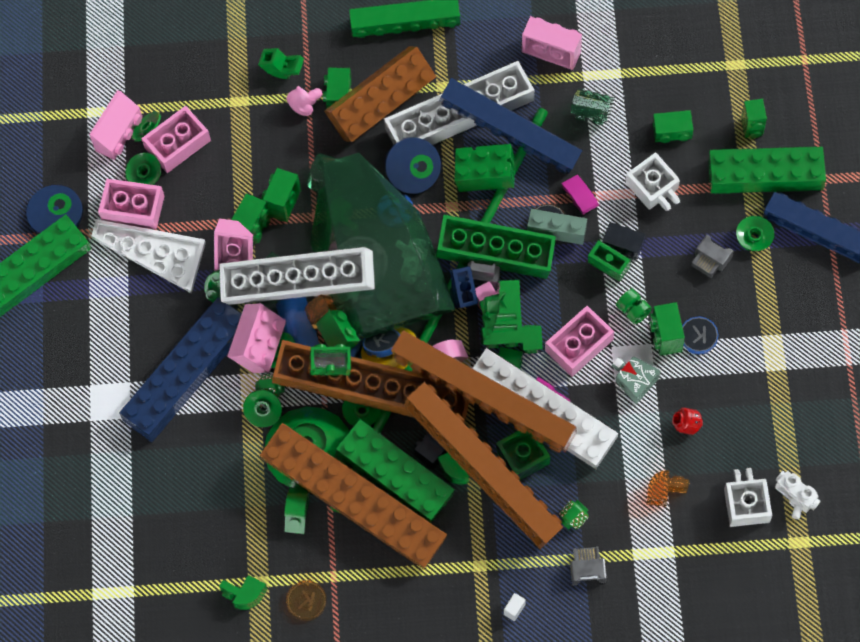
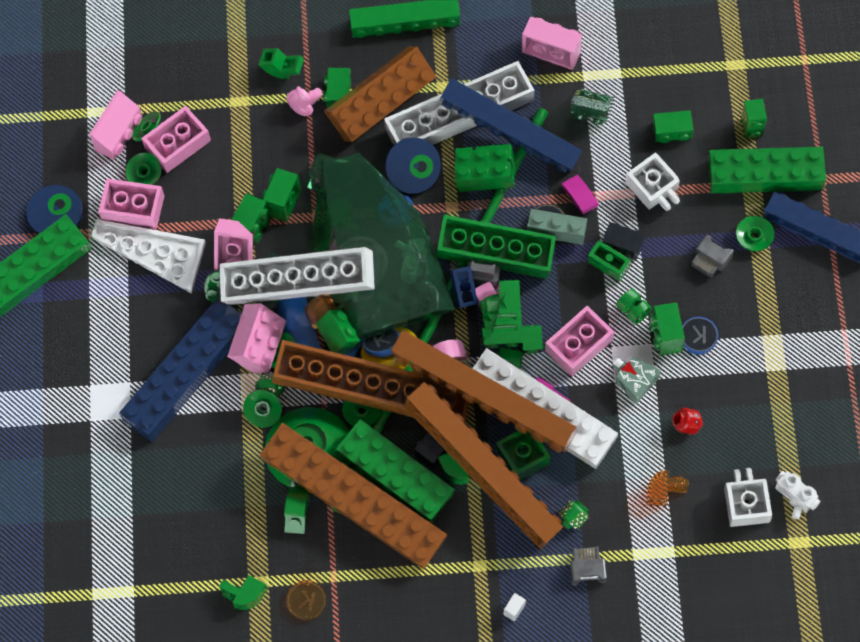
green window [310,344,351,375] -> none

